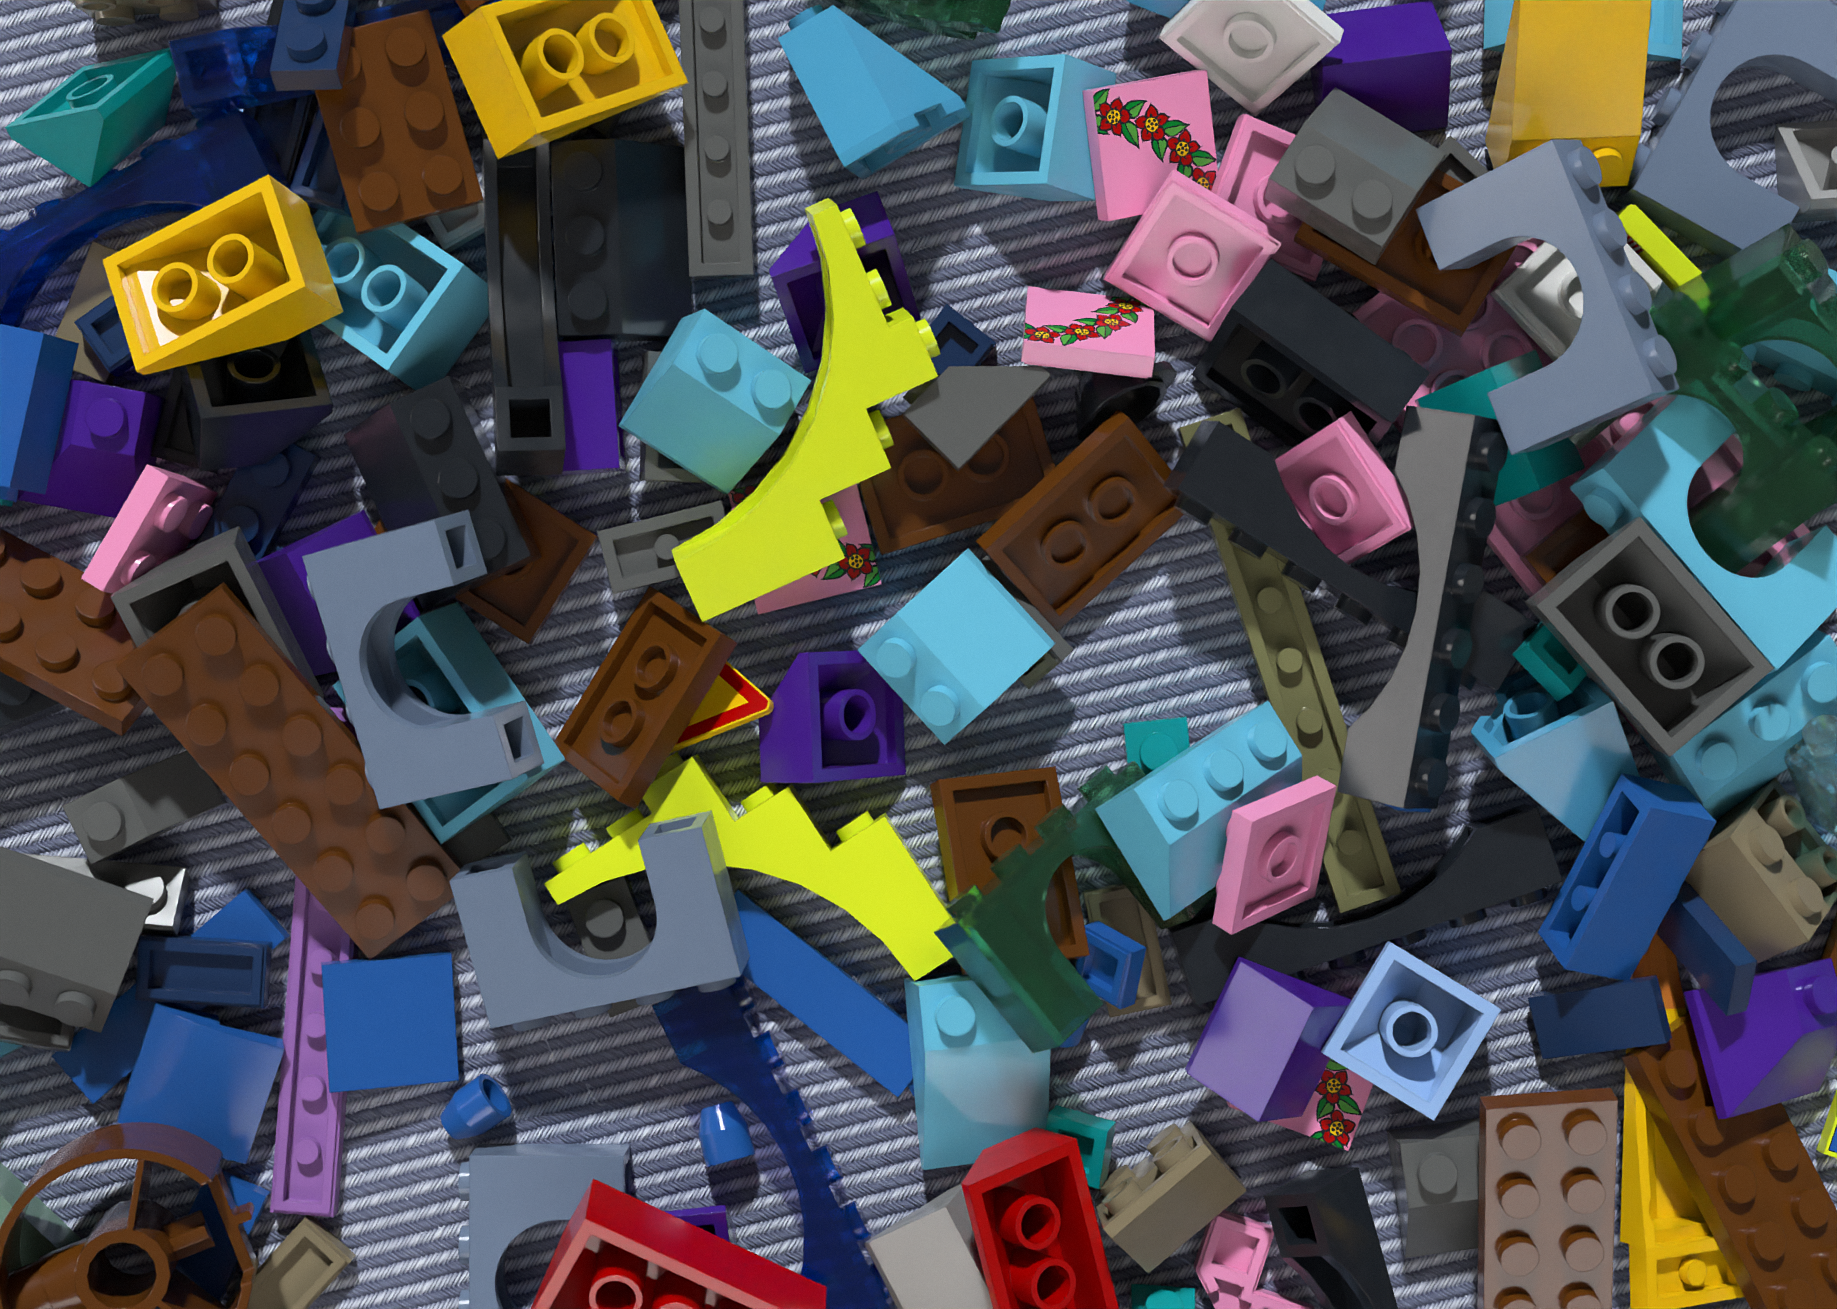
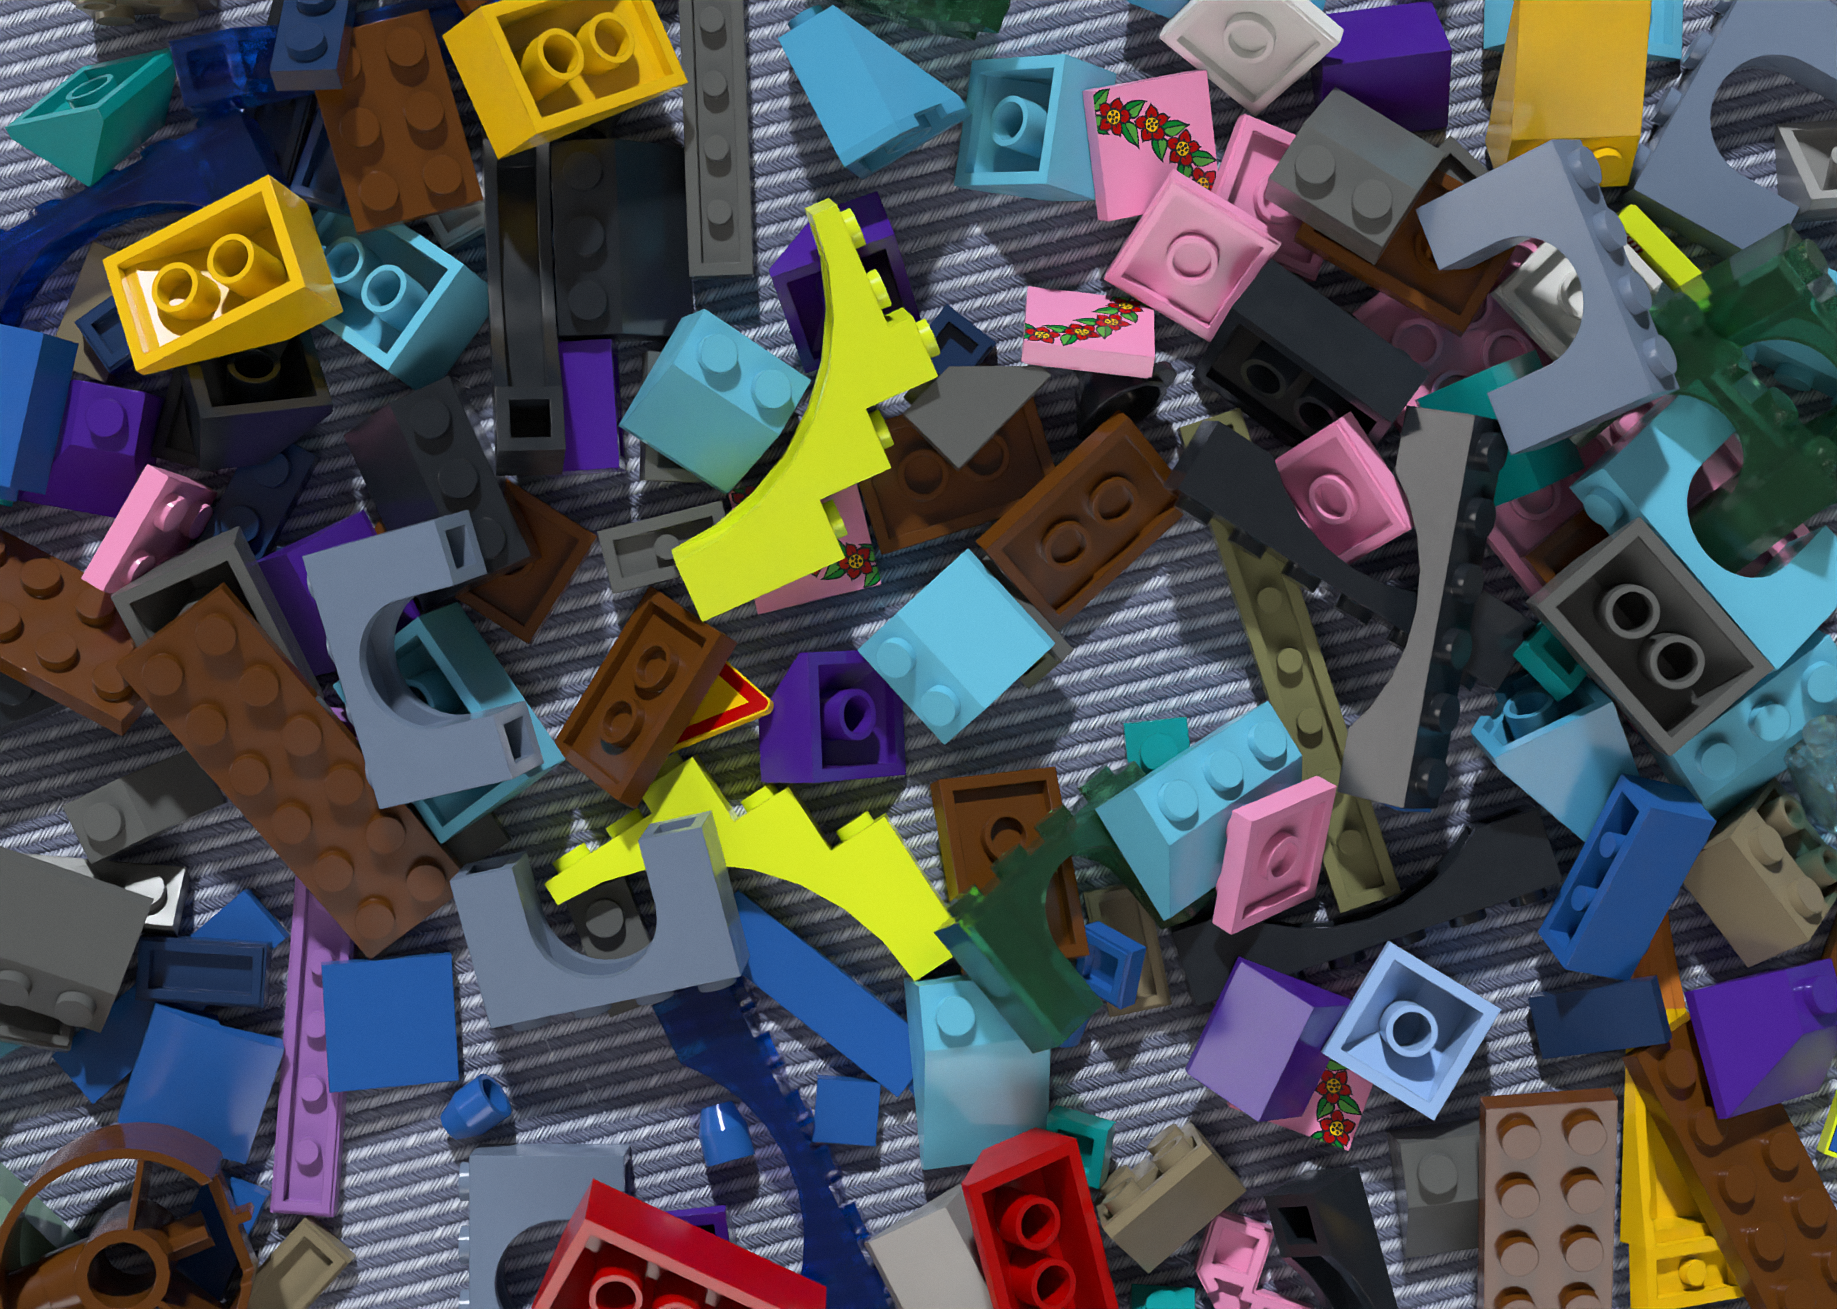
dark blue tile [1657,880,1757,1016] -> none
none -> blue tile [812,1075,881,1146]

